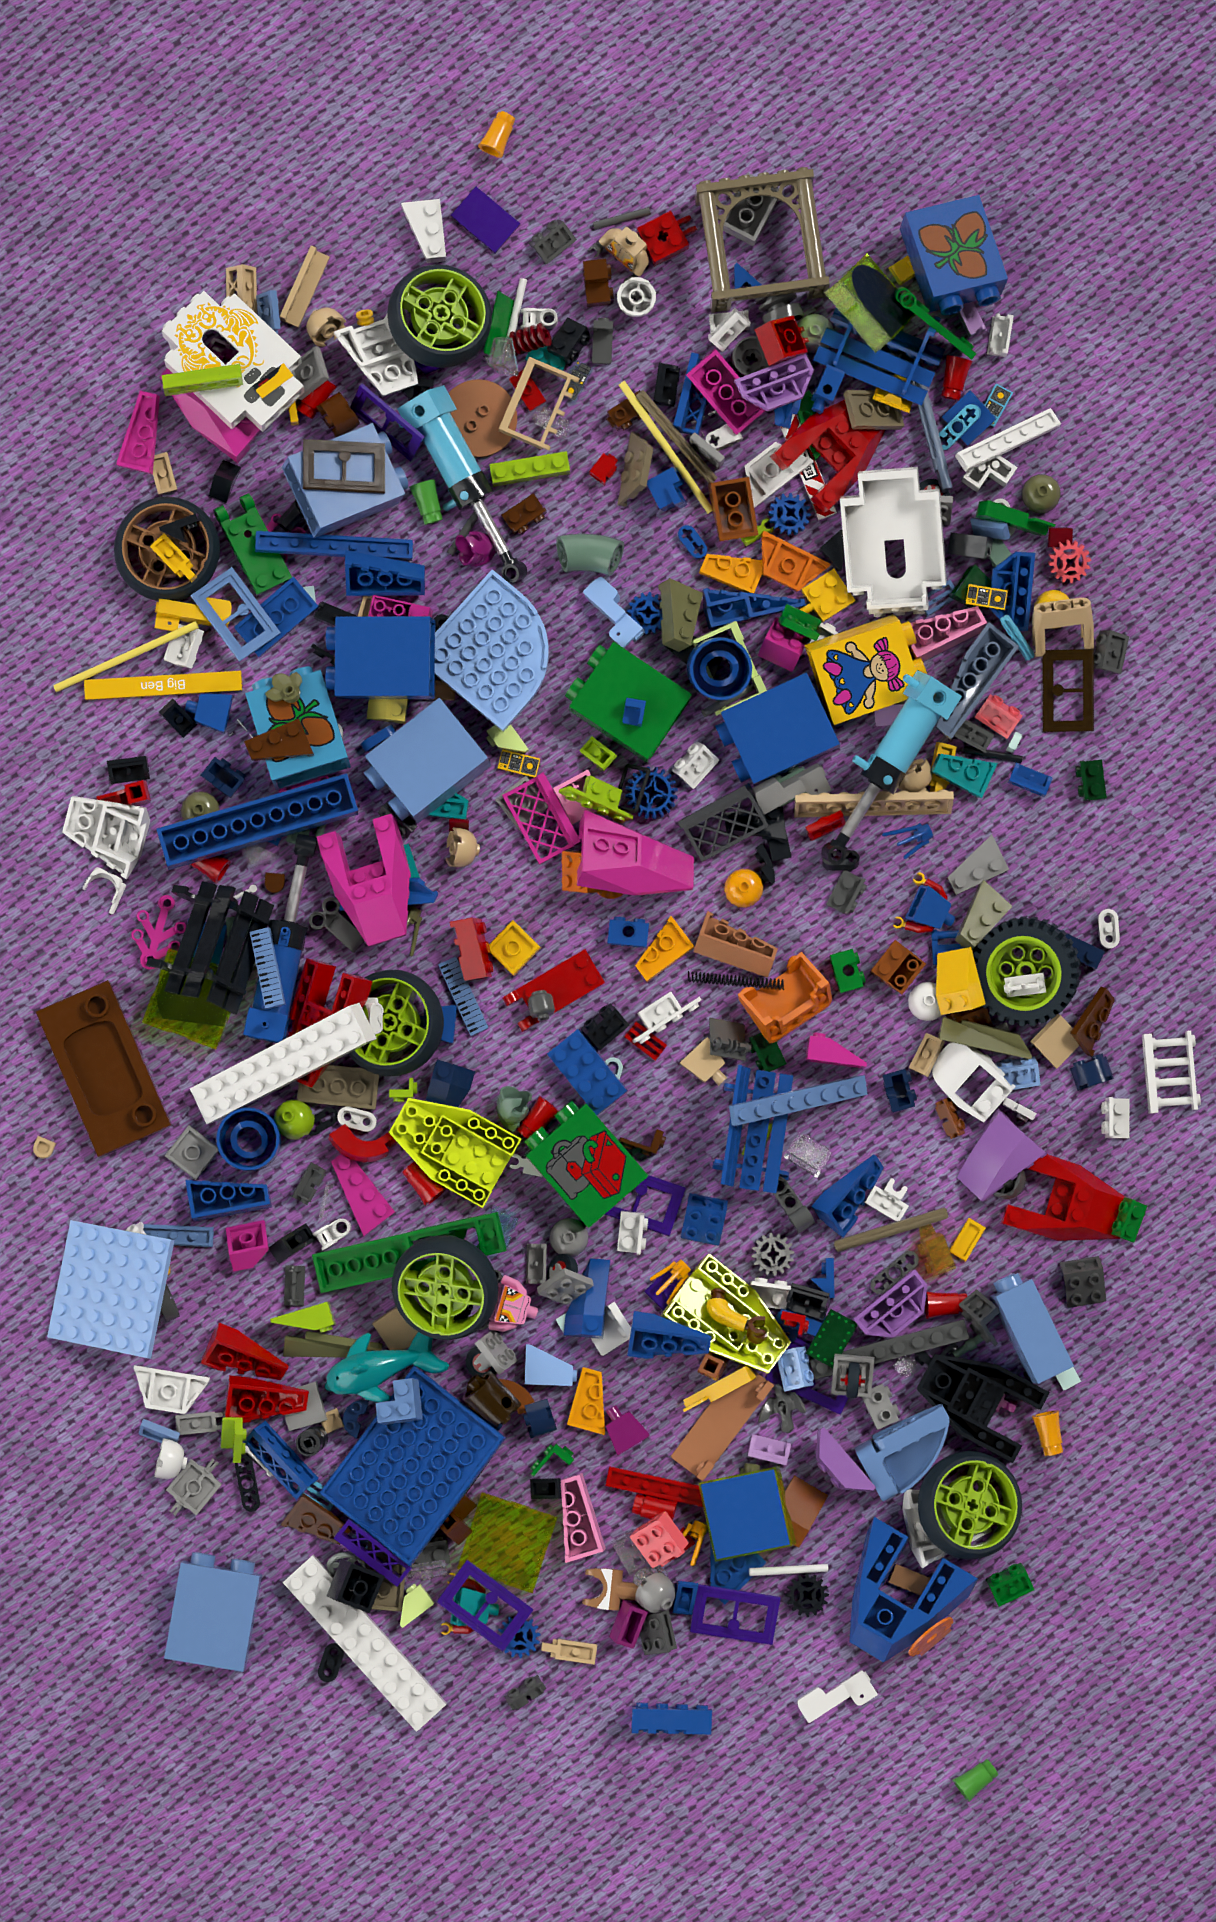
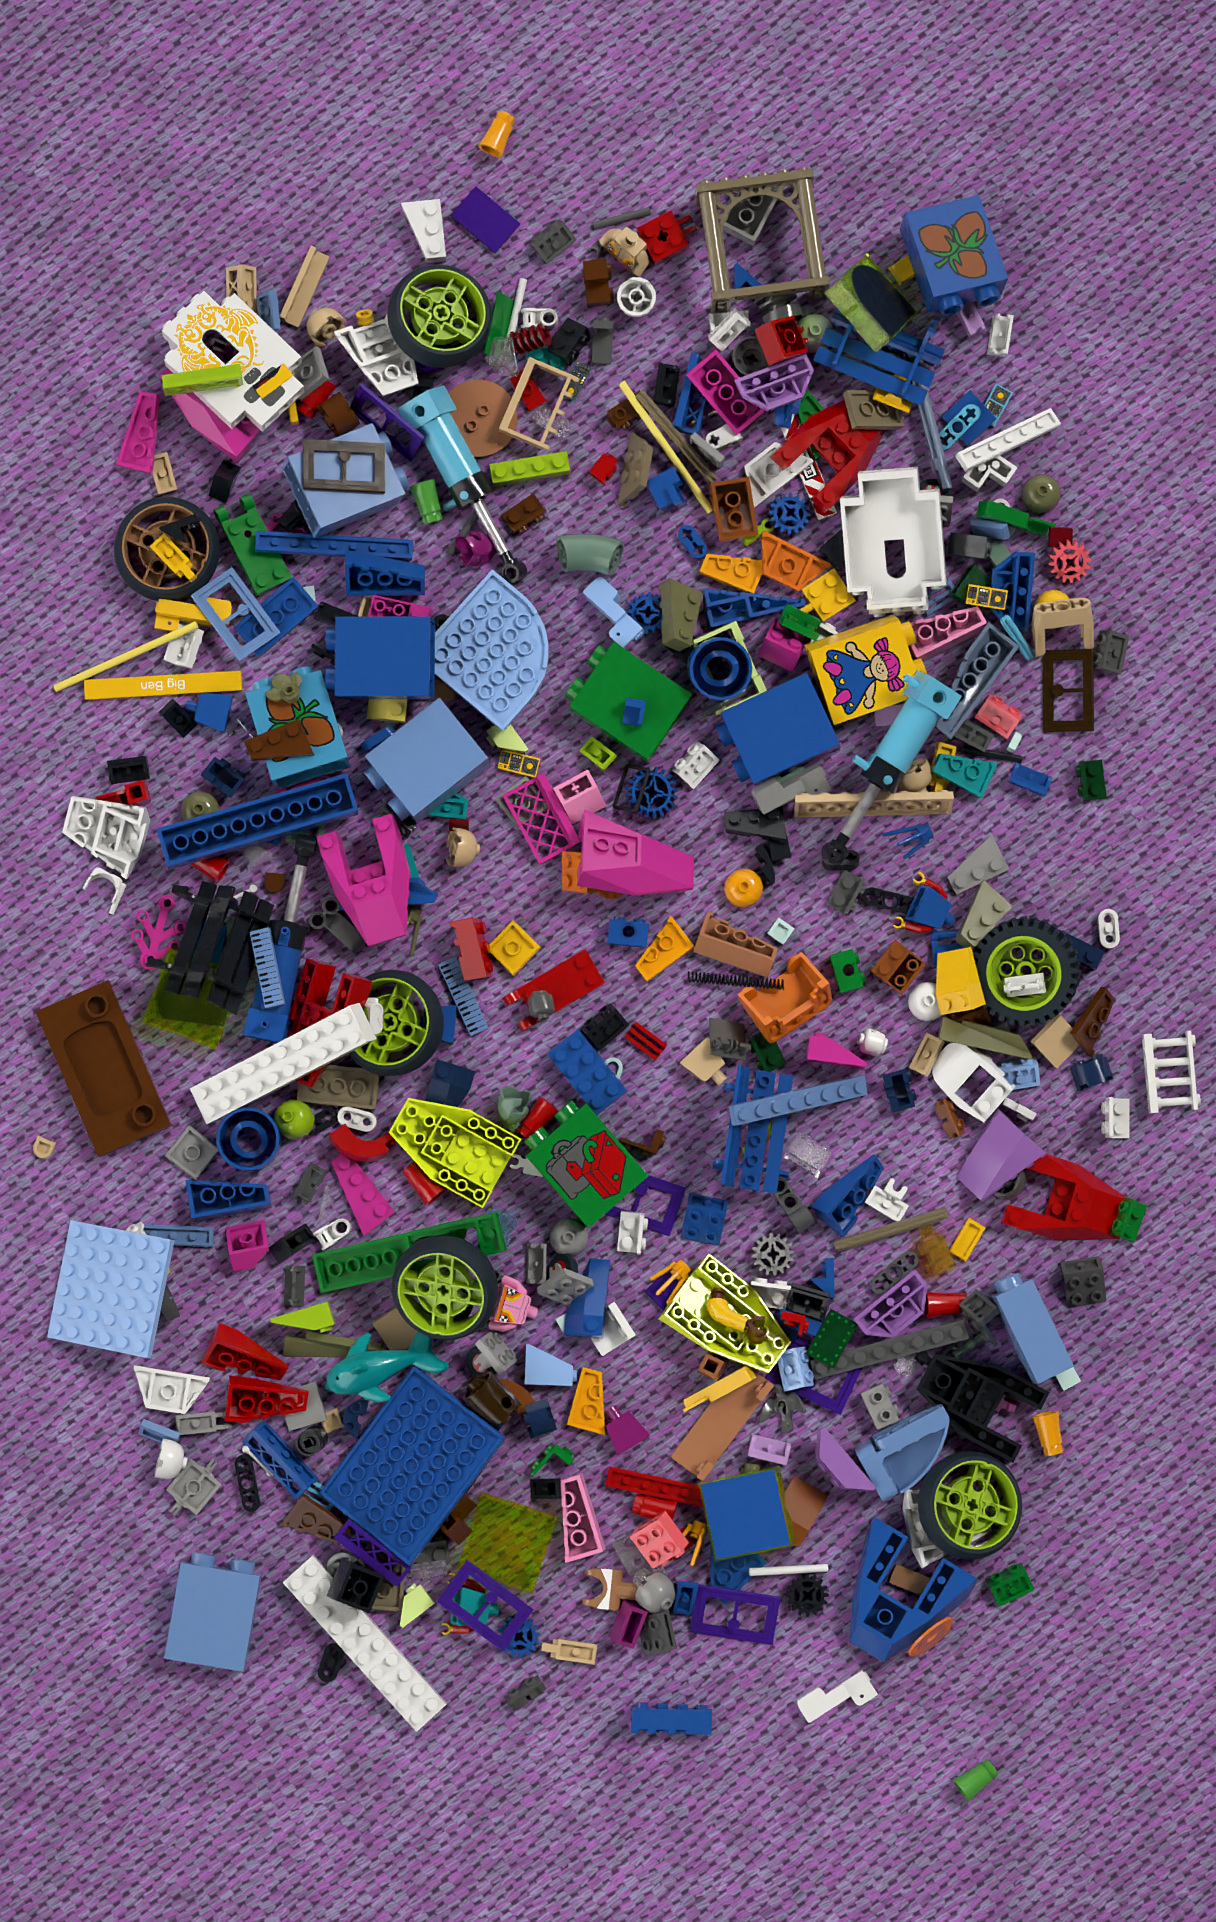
lime bracket [221,1417,247,1463] -> none
medium blue brick [376,1378,423,1425] -> none
lime bracket [389,1078,417,1102] -> none
lime bracket [558,775,633,823] -> none
blue wedge [627,1311,712,1359] -> none
white bracket [632,992,702,1044] -> none
black fence [678,783,770,862] -> none
red plate [805,810,846,841] -> none
blue torso [811,364,846,414] -> none
light grey plate [831,1354,874,1398] -> none
green hinge [894,287,976,360] -> none
red plant [941,355,973,400] -> none
none -> light aqua tile [767,917,794,945]
none -> white head [857,1028,888,1057]
none -> black beam [862,887,914,915]

